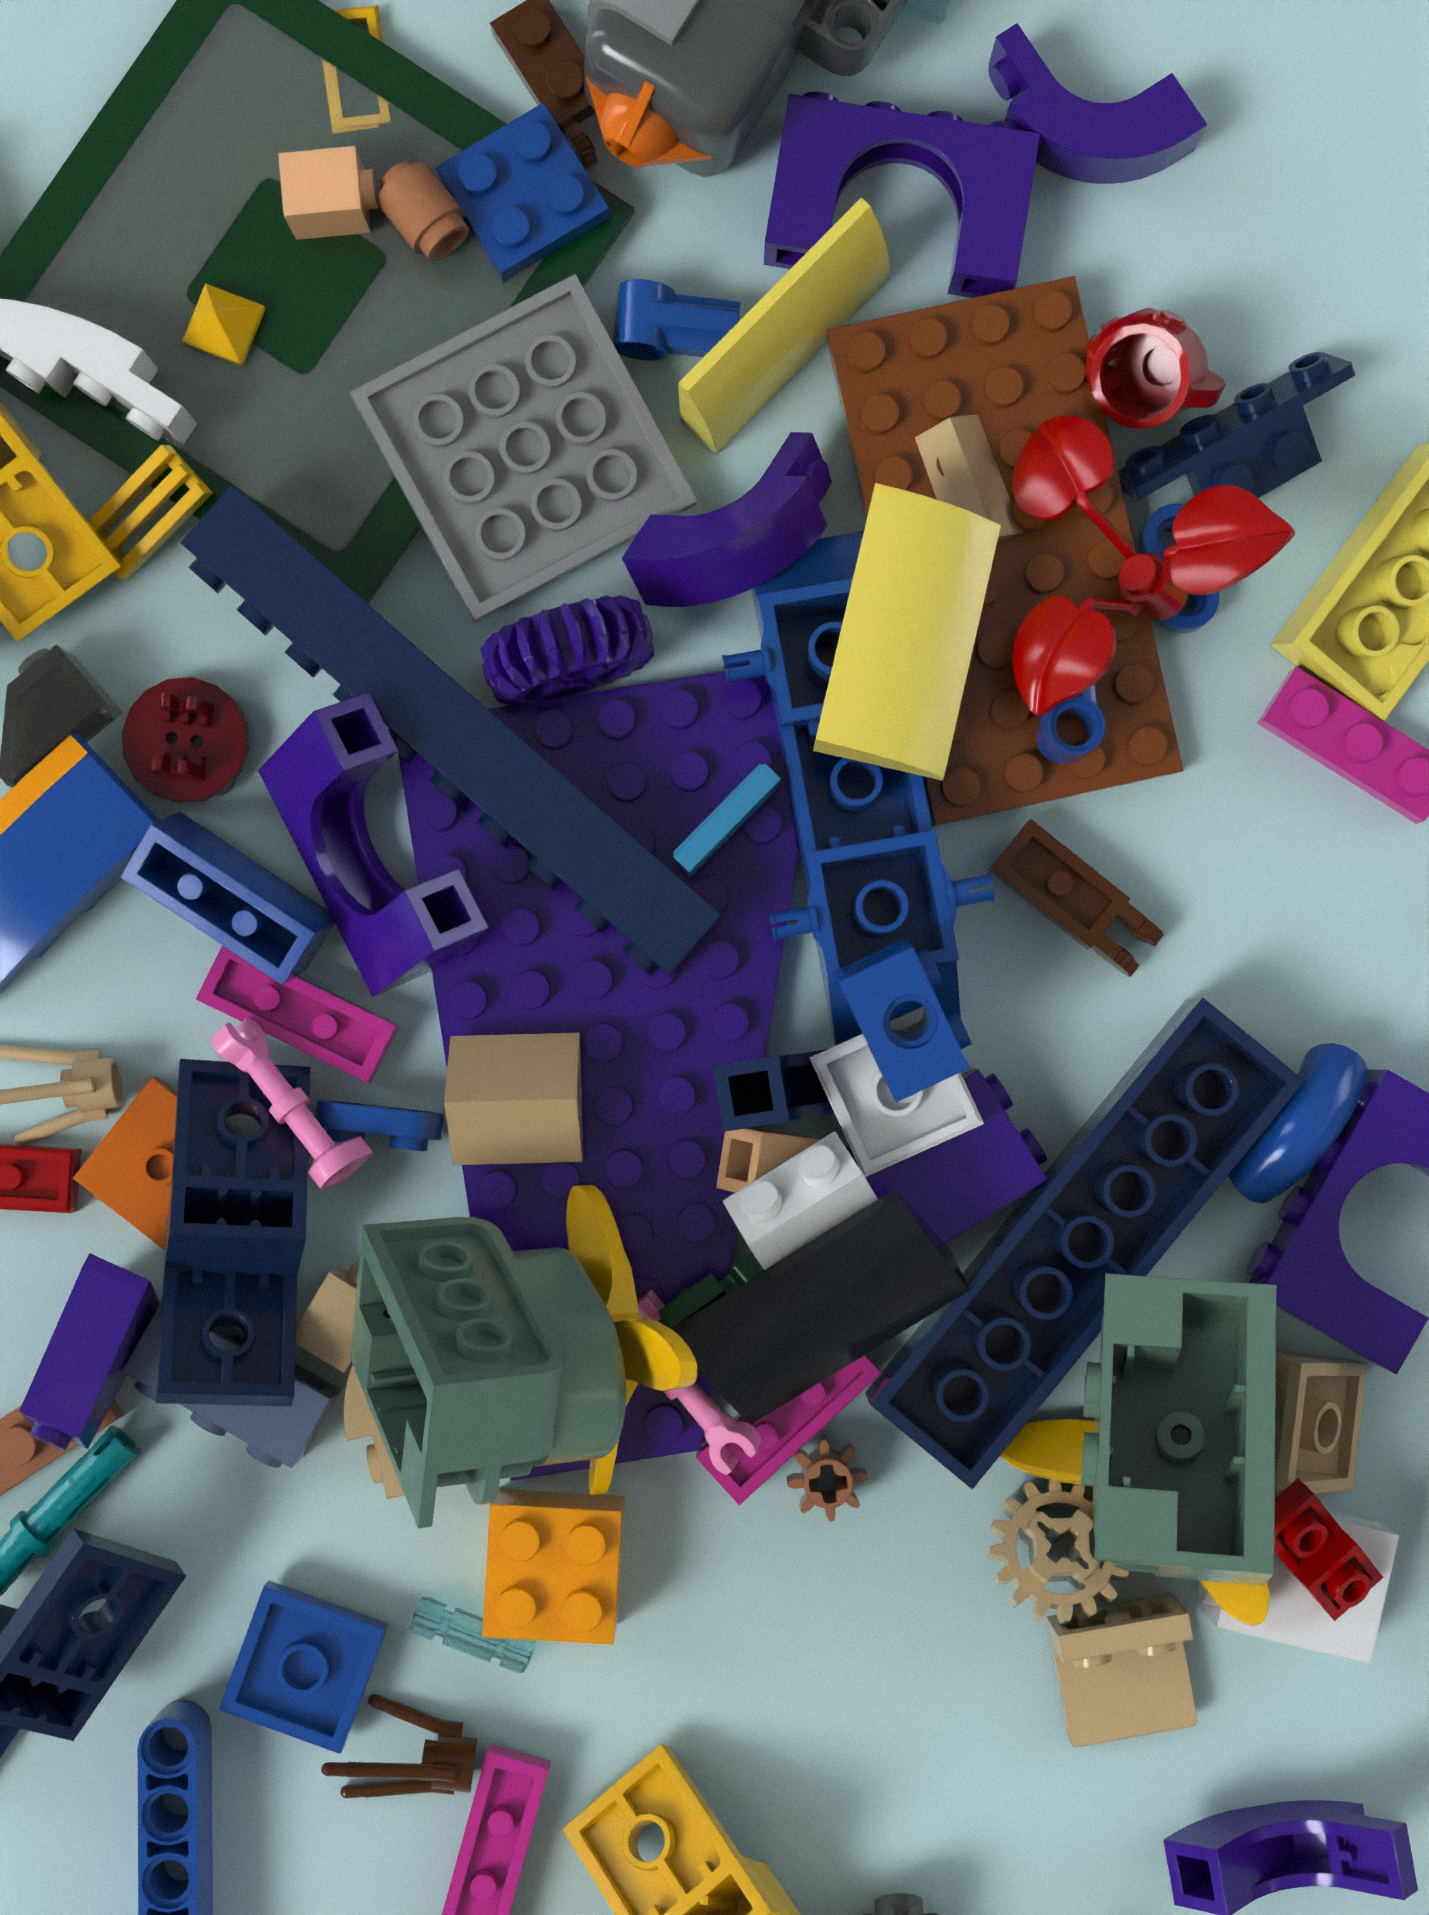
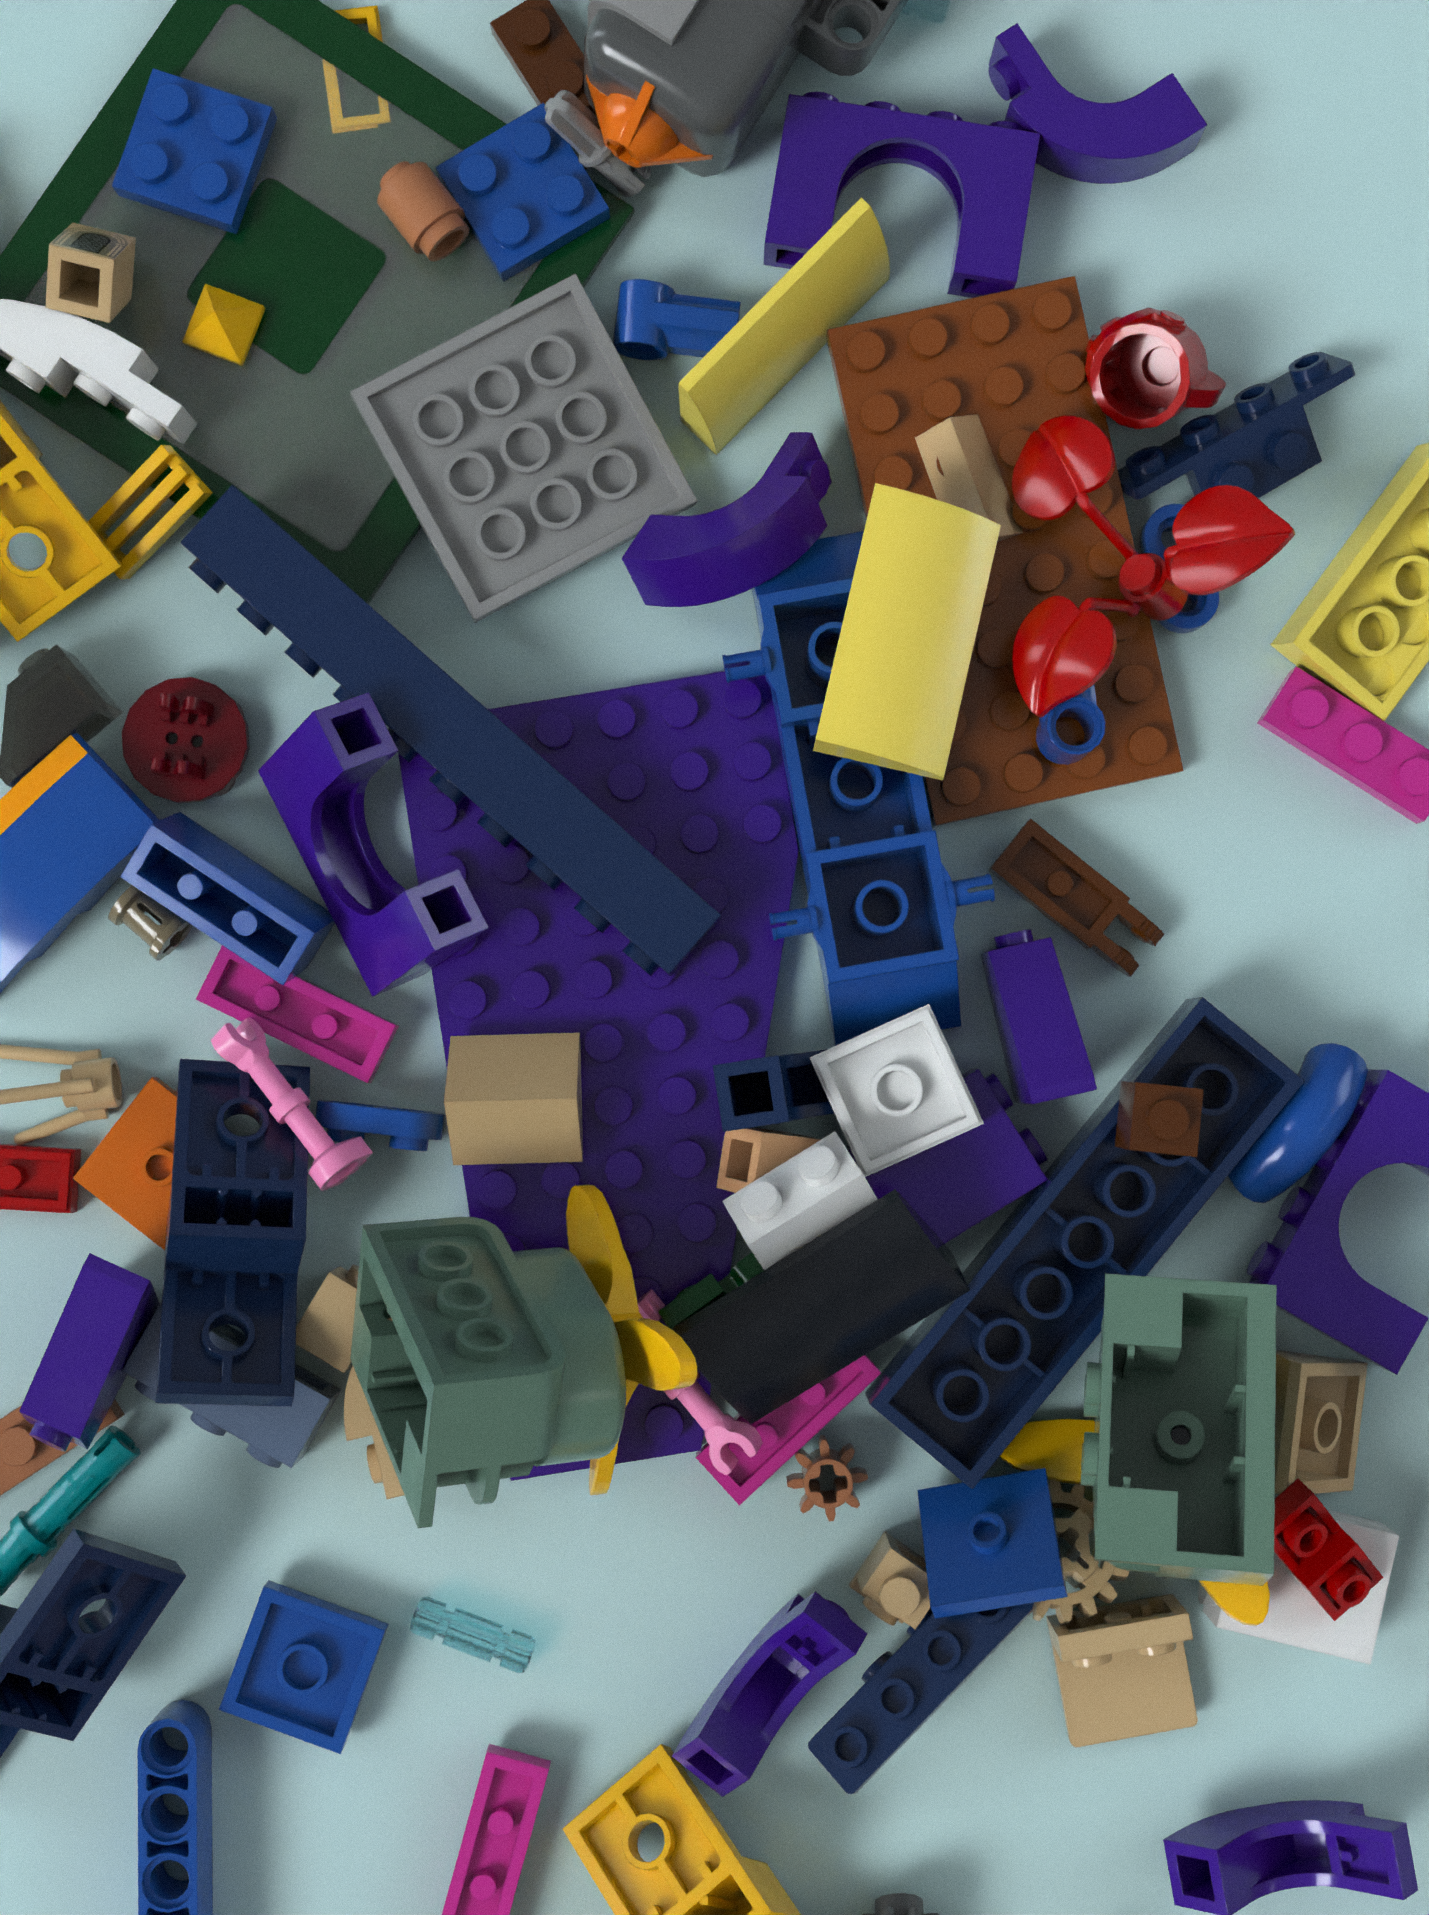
light nougat brick [278,146,379,240] -> none
reddish brown plant [321,1694,478,1798] -> none
dark purple gear [480,595,655,706] -> none
light orange brick [482,1489,625,1645] -> none
dark azure tile [673,763,781,878] -> none
blue brick [833,938,972,1102] -> none
none -> tan brick [45,223,136,323]
none -> dark tan bush [108,885,193,961]
none -> blue plate [112,68,277,234]
none -> light grey axle [544,90,651,197]
none -> dark purple arch [672,1591,868,1797]
none -> dark blue bracket [808,1602,1036,1794]
none -> tan brick [849,1531,930,1630]
none -> blue plate [917,1468,1068,1619]
none -> dark purple slope [980,929,1097,1104]
none -> reddish brown brick [1115,1081,1204,1157]

